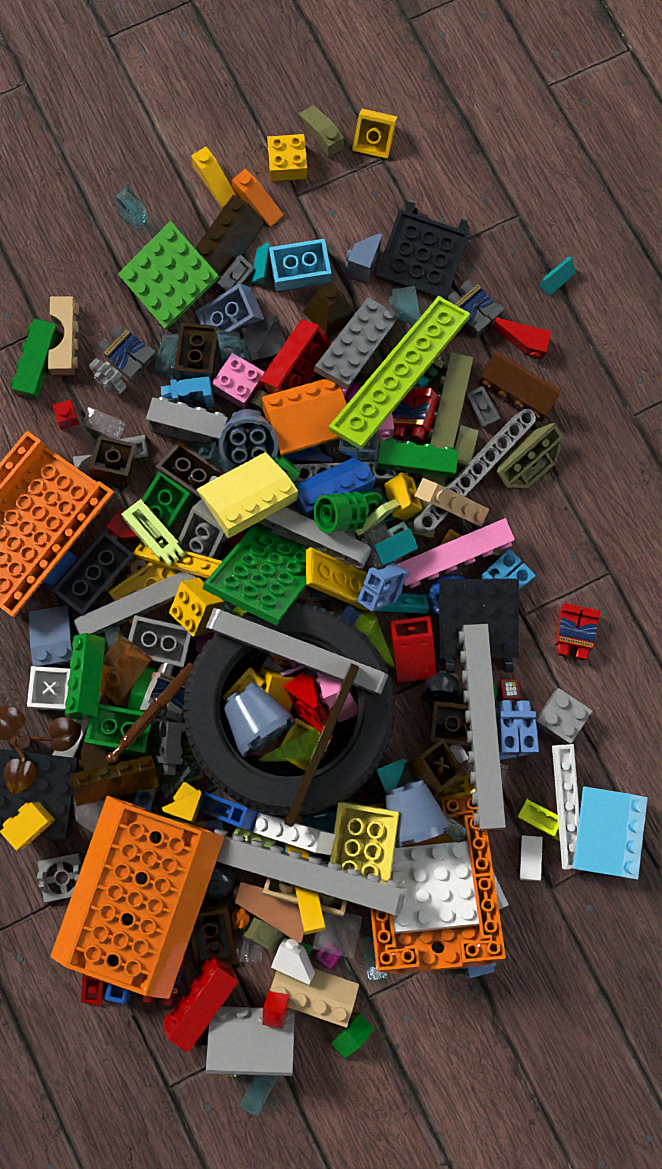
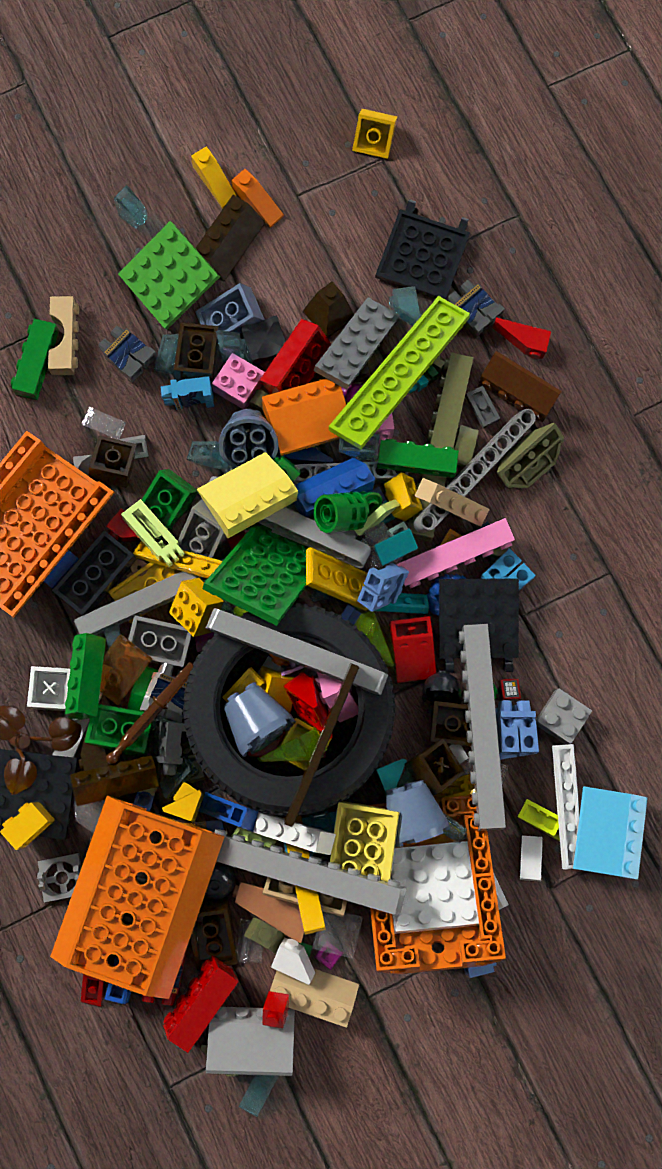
sand blue slope [29,605,74,667] -> none
red brick [52,399,79,430] -> none
light grey gear [89,358,126,394] -> none
light grey brick [146,397,228,449] -> none
dark brown slope [155,441,226,500] -> none
dark grey plate [215,255,254,292] -> none
orange plate [231,908,249,930] -> none
teal slope [251,243,270,286] -> none
yellow brick [267,134,307,181] -> none
medium azure brick [269,239,331,292] -> none
olive slope [299,105,344,158] -> none
green slope [330,1013,375,1059] -> none
sand blue slope [345,234,382,283] -> none
clear light blue slope [362,936,387,981] -> none
red hips [393,388,439,440] -> none
teal slope [540,256,575,296] -> none
red hips [555,603,601,661] -> none

